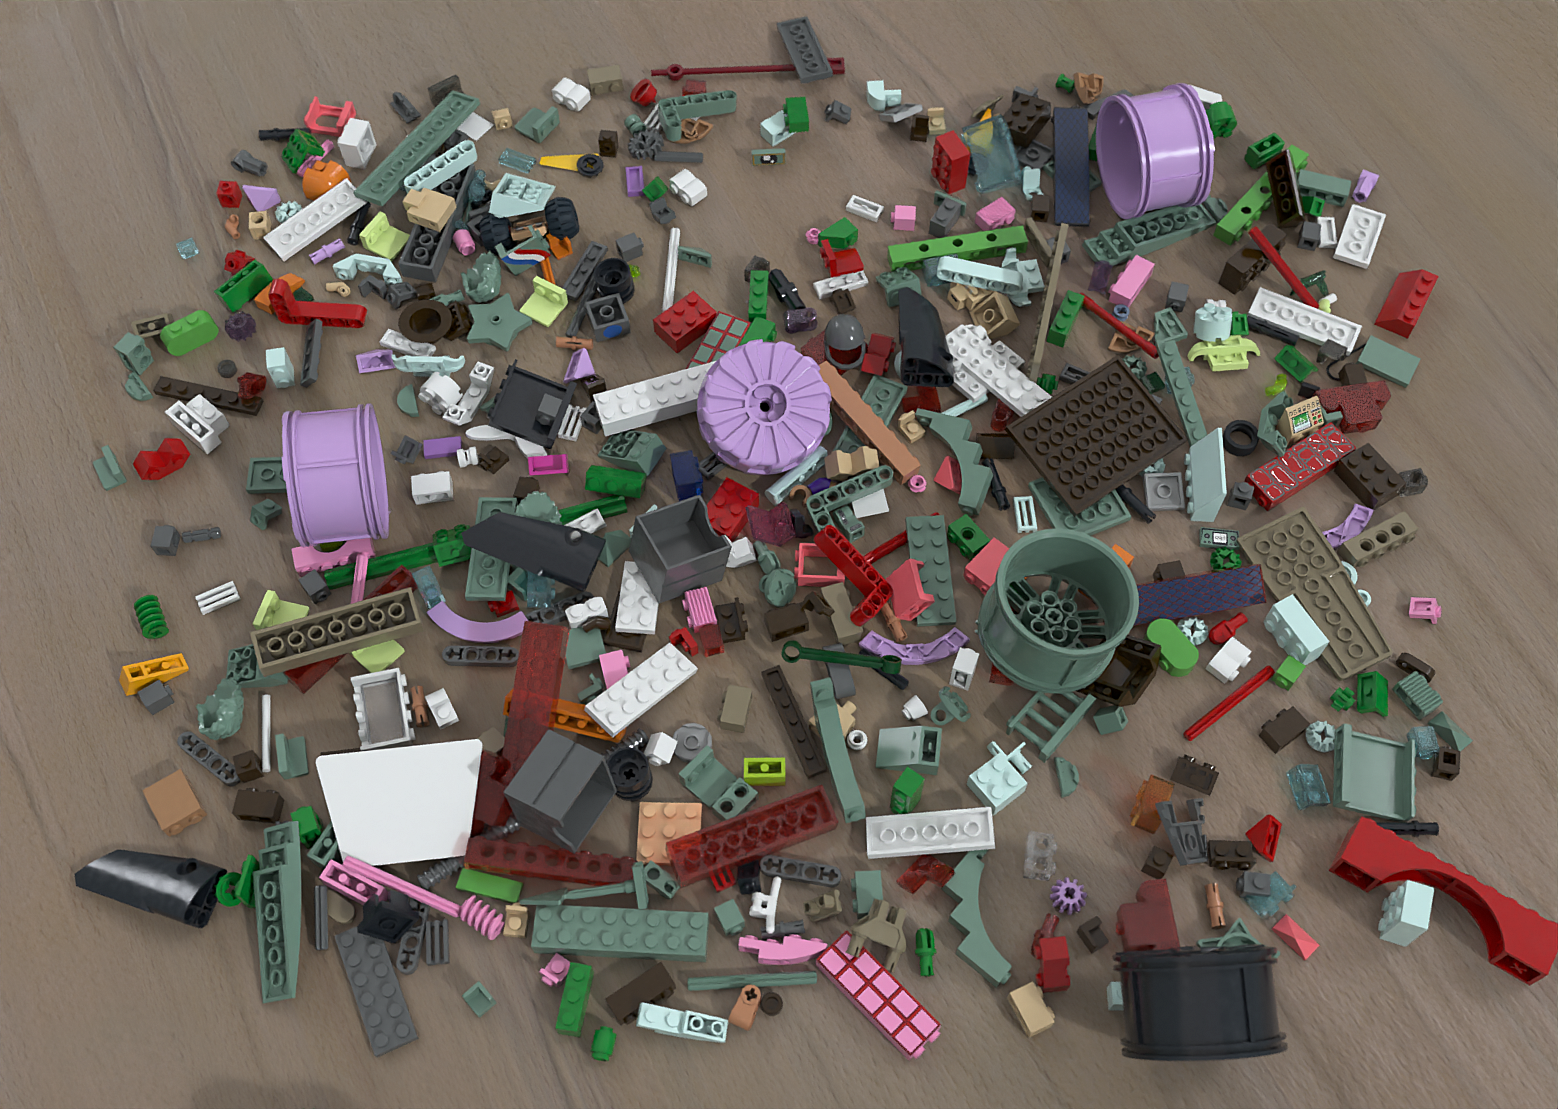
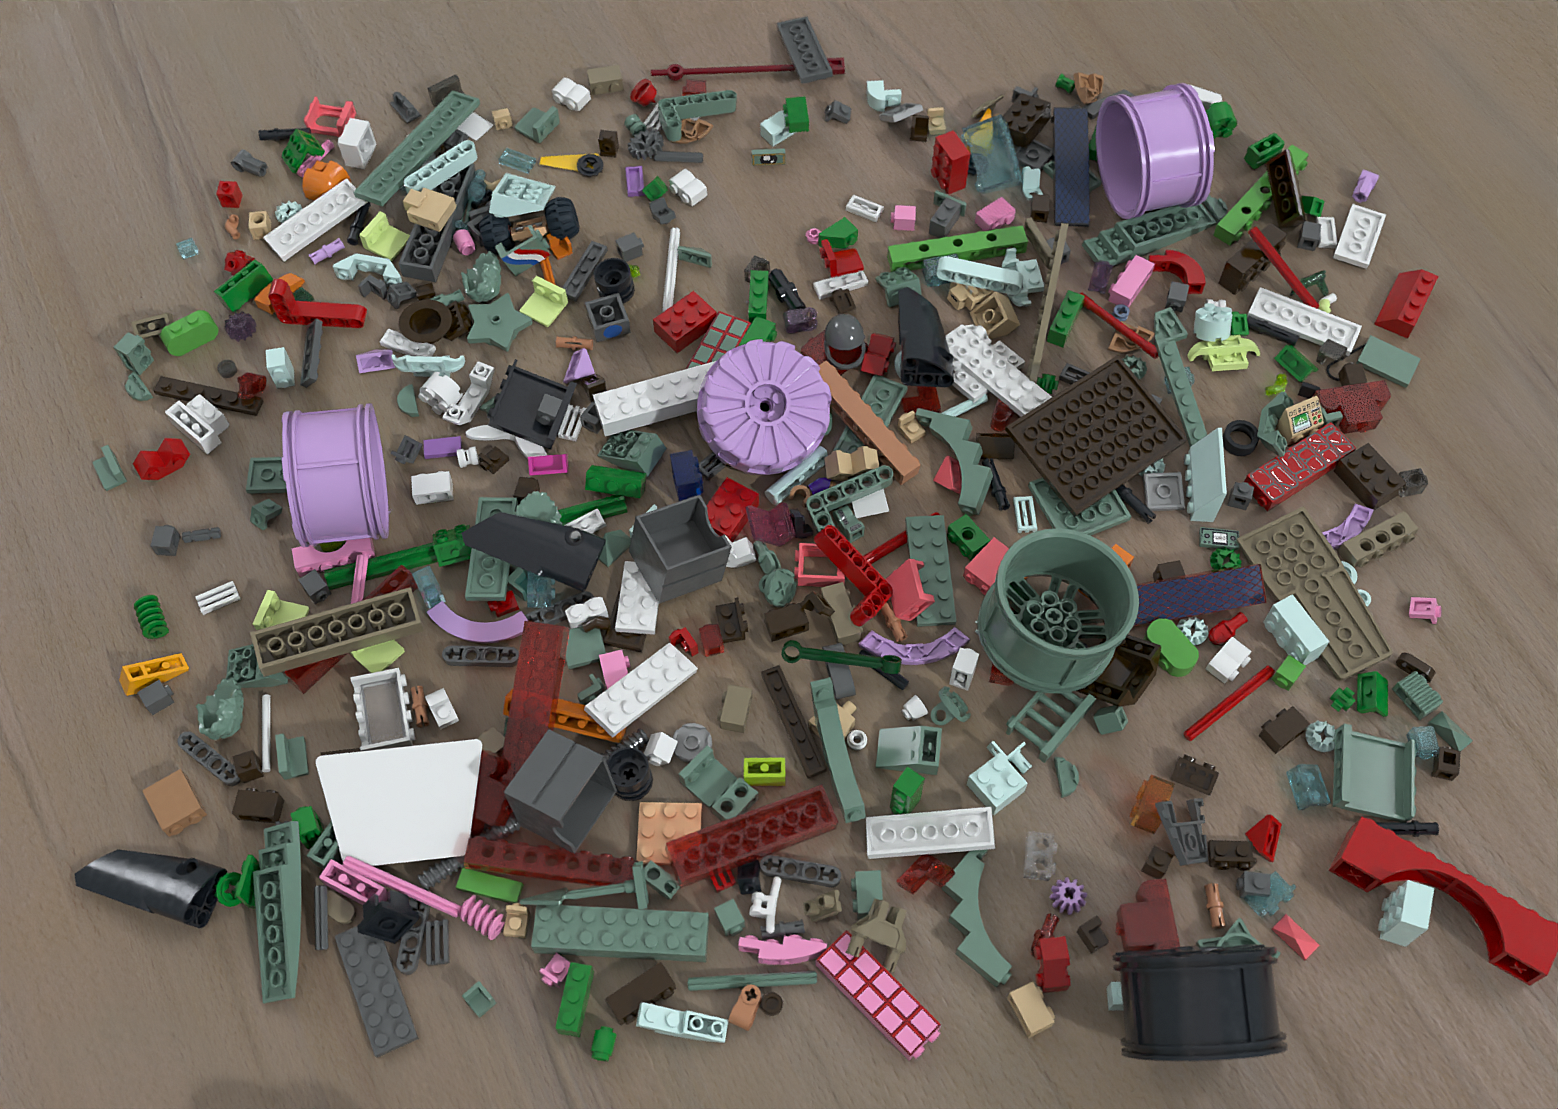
lavender slope [242,185,281,212] -> none
tan arm [326,282,350,297] -> none
dark grey axle [566,273,597,338] -> none
bright pink brick [682,587,717,633] -> none
bright pink plate [908,475,927,493] -> none
green arm [915,928,936,977] -> none
clear green tile [1139,372,1165,394] -> none
sand green brick [1297,169,1351,207] -> none
none -> red arch [1148,250,1206,294]

